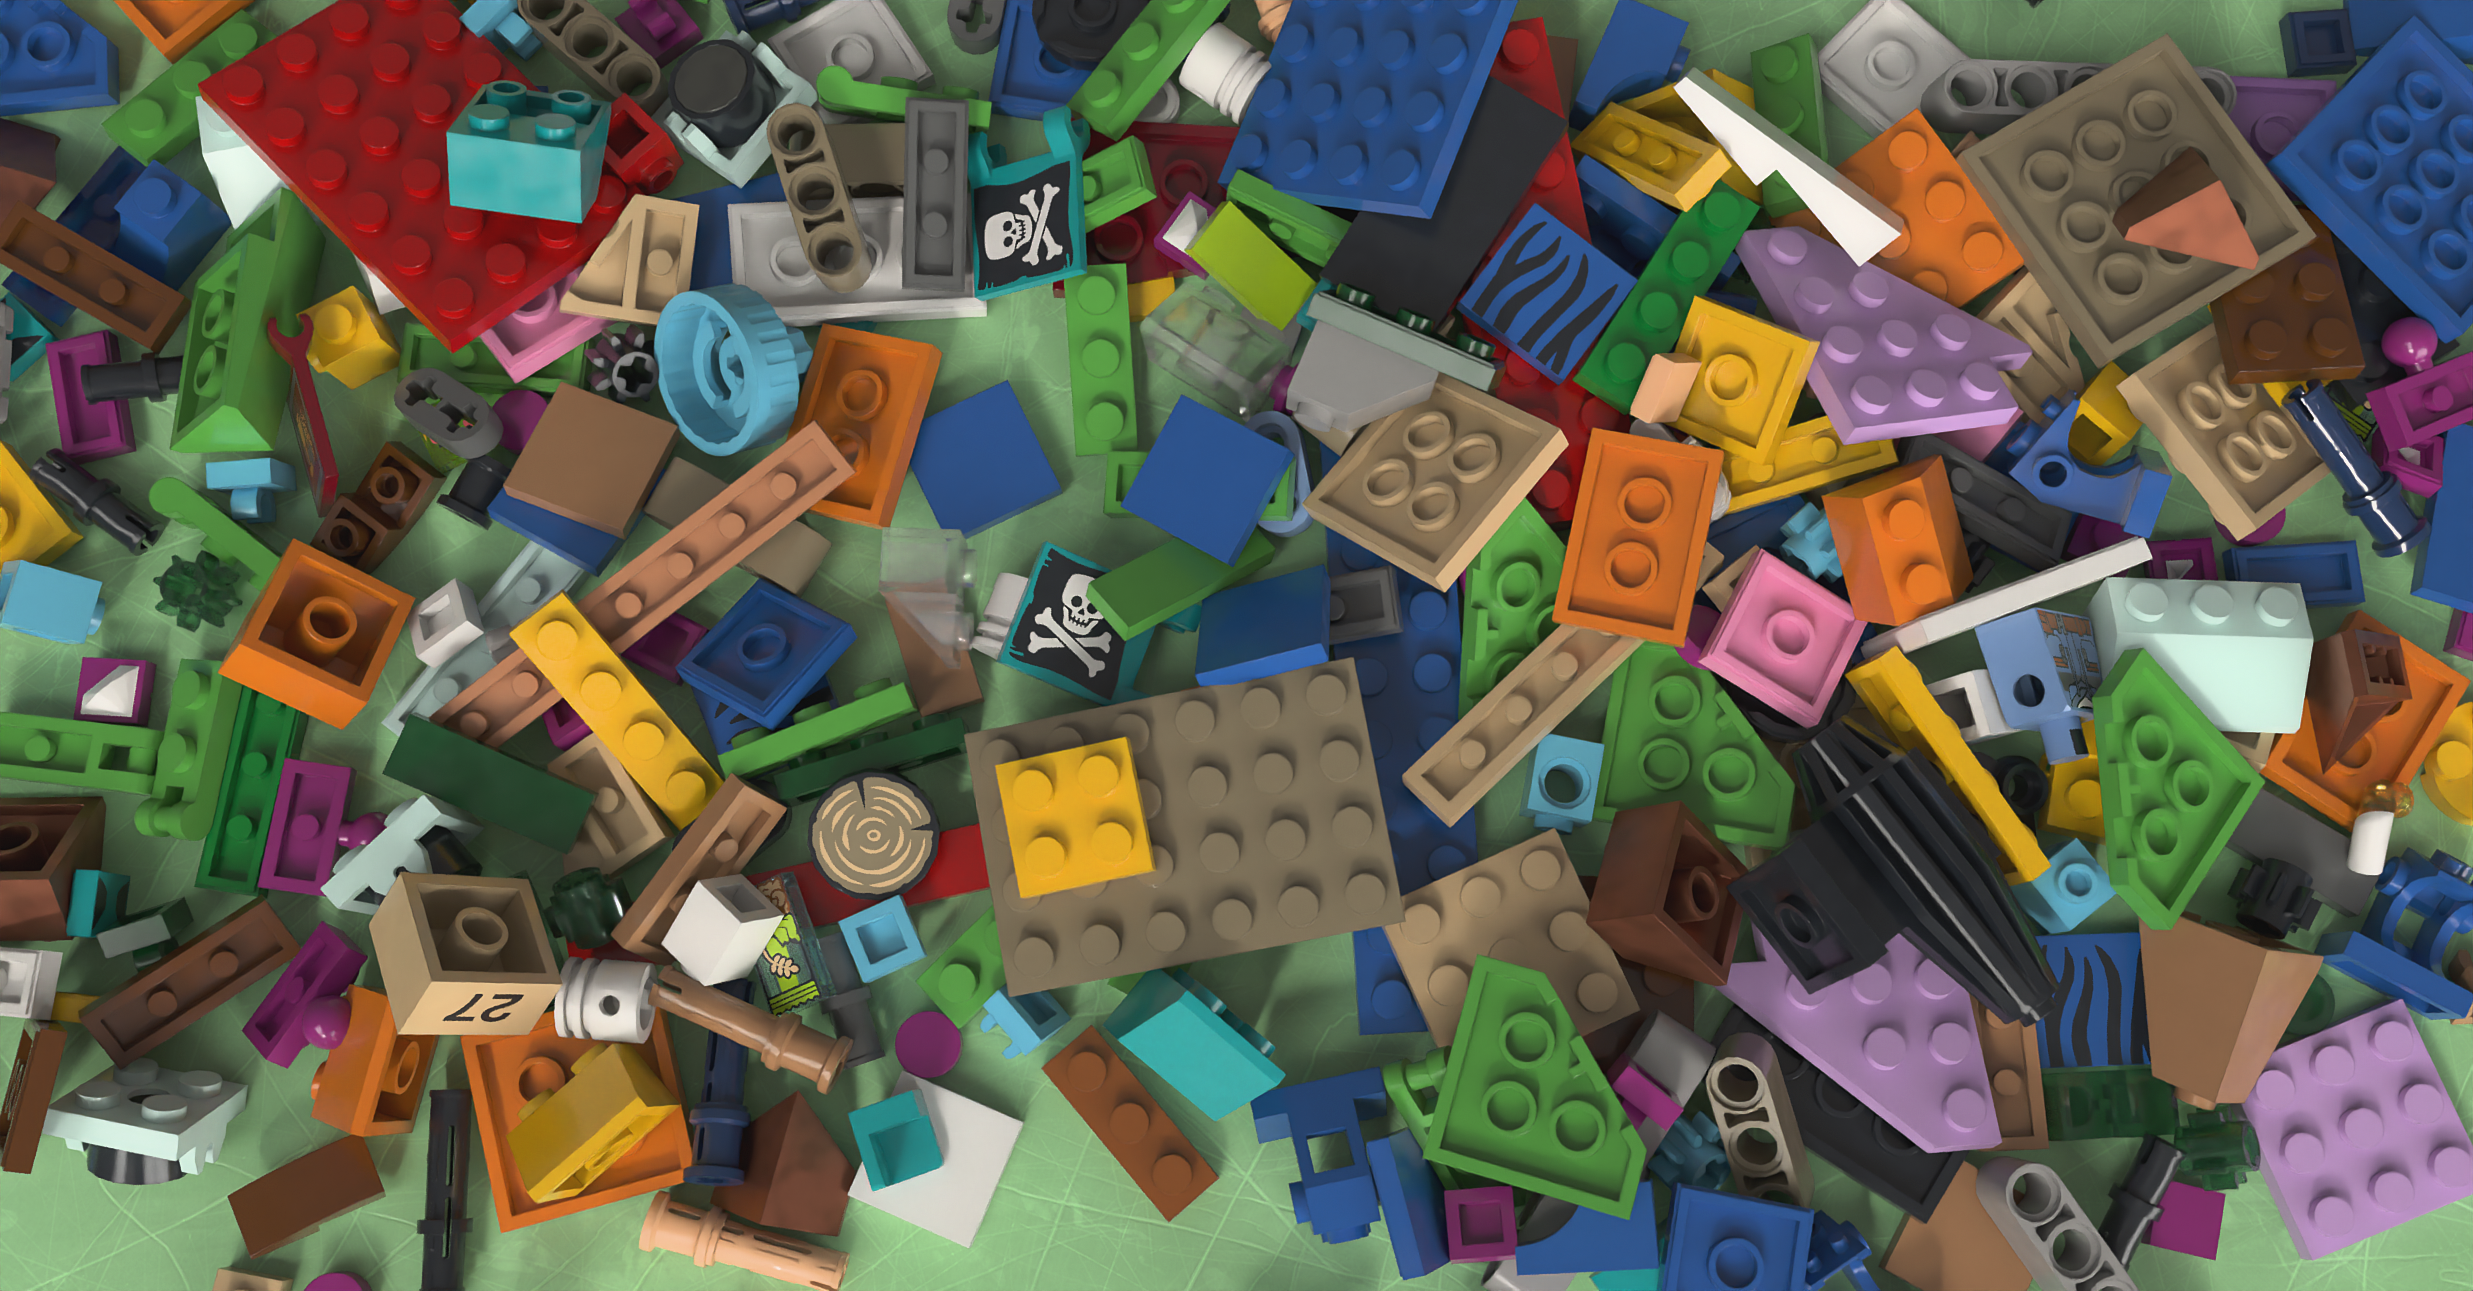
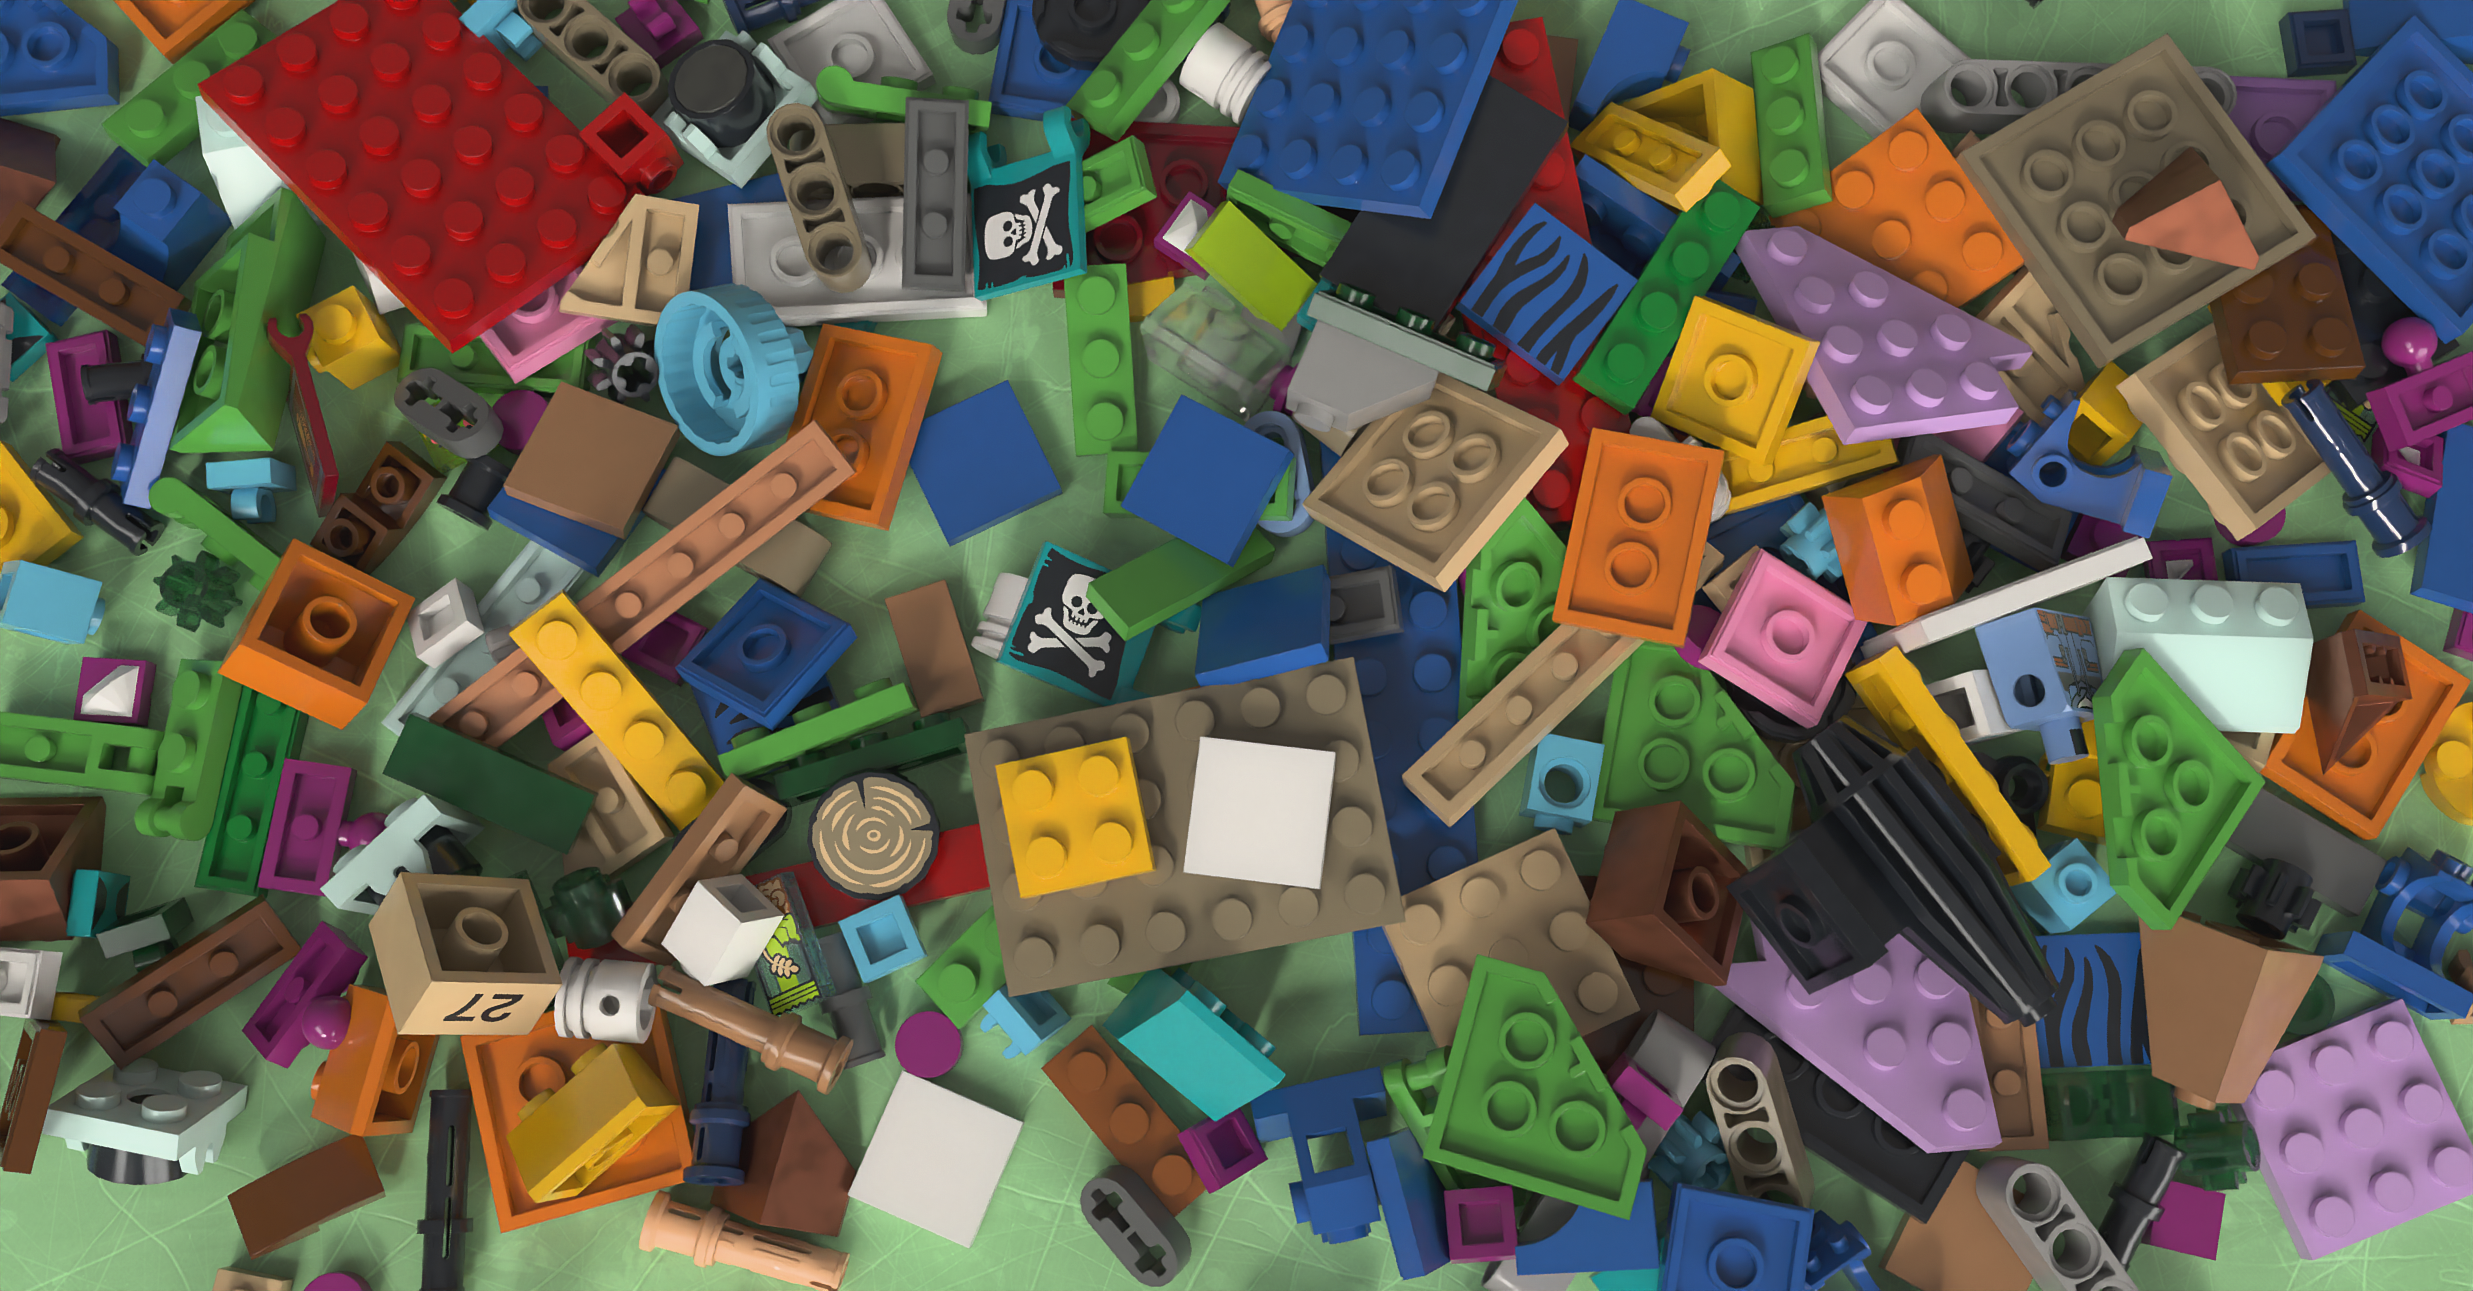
teal slope [446,80,611,223] -> none
teal panel [848,1089,944,1192] -> none
clear slope [878,527,977,669] -> none
light nougat tile [1630,353,1702,424] -> none
white slope [1673,67,1904,267] -> none
arm [2346,778,2414,875] -> none
none -> plate [110,307,202,509]
none -> dark grey beam [1080,1165,1192,1287]
none -> magenta tile [1177,1107,1268,1194]
none -> white tile [1183,737,1336,889]

